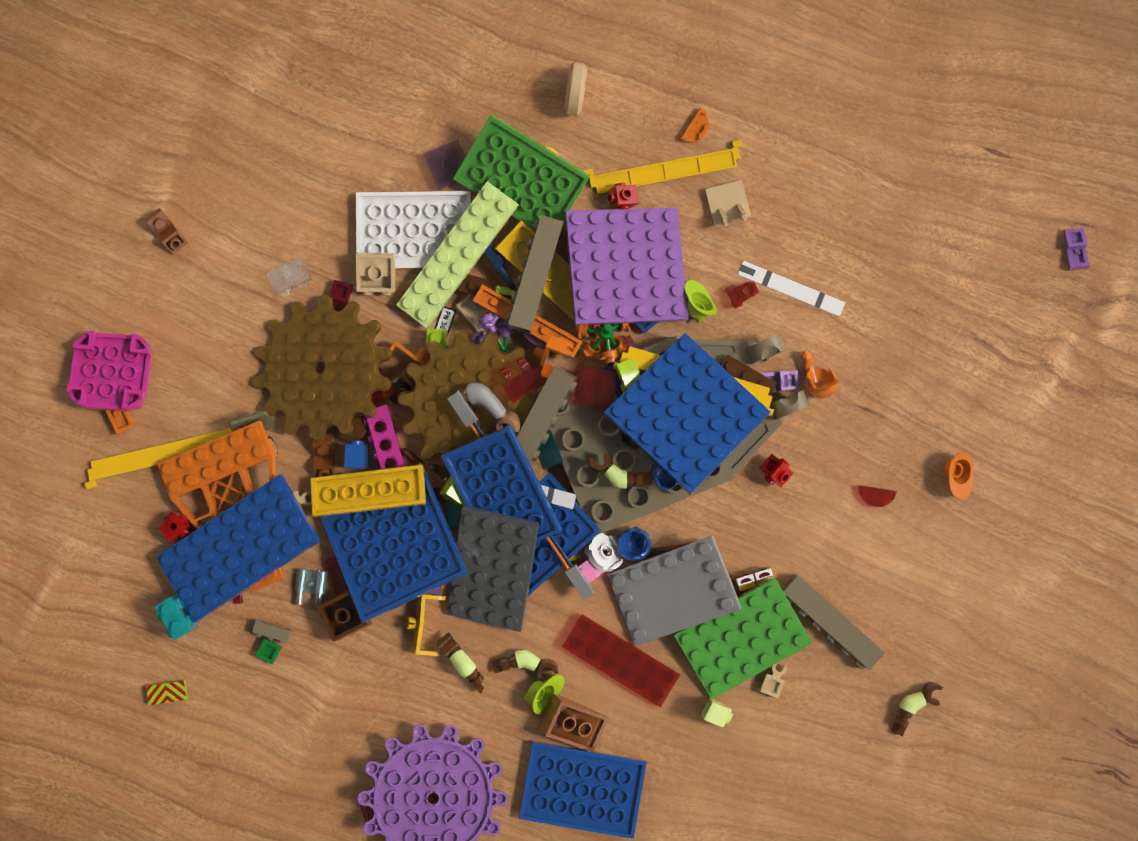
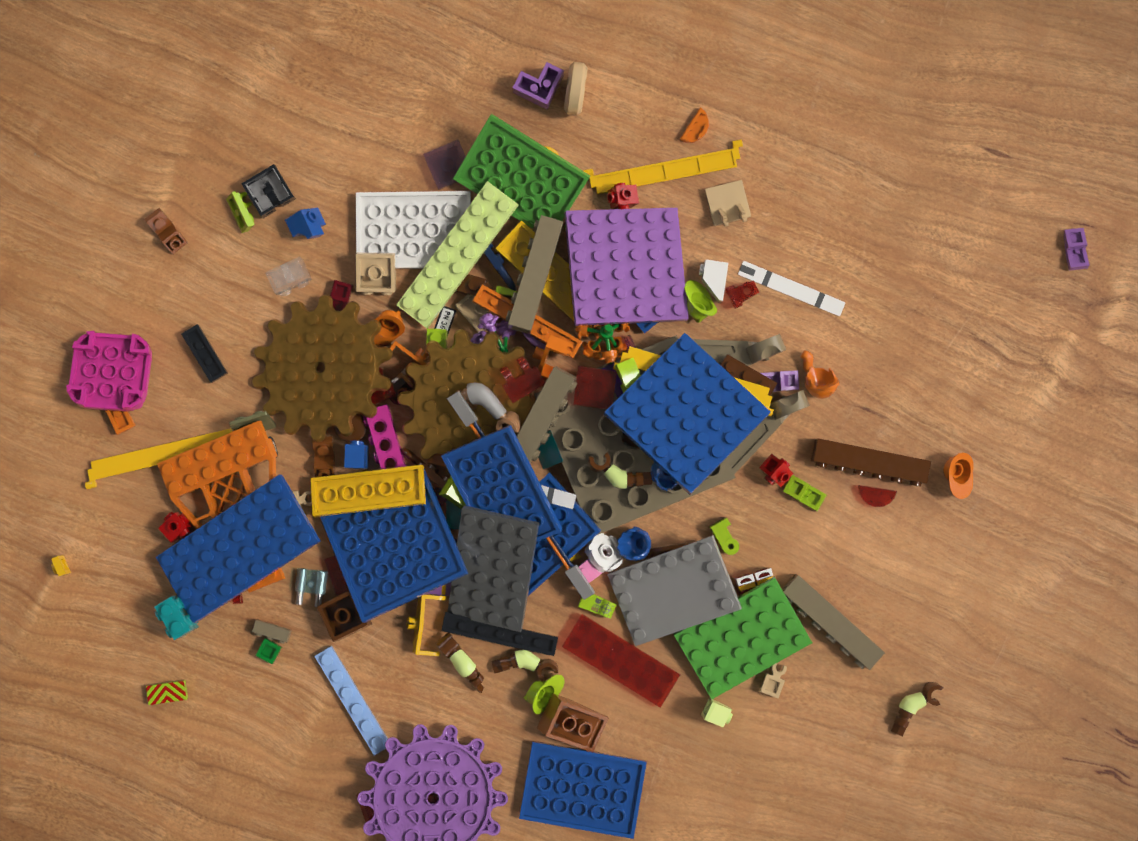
none -> yellow plate [51,555,71,577]
none -> black plate [181,324,228,383]
none -> lime plate [226,191,254,233]
none -> piece [241,164,296,219]
none -> blue brick [285,207,326,239]
none -> light blue plate [314,646,388,755]
none -> orange piece [374,310,405,346]
none -> black plate [441,612,558,656]
none -> medium lavender brick [513,62,564,109]
none -> lime leg [578,594,617,619]
none -> white slope [699,260,728,303]
none -> lime leg [709,517,739,555]
none -> lime slope [783,475,827,512]
none -> reddish brown brick [811,438,931,487]

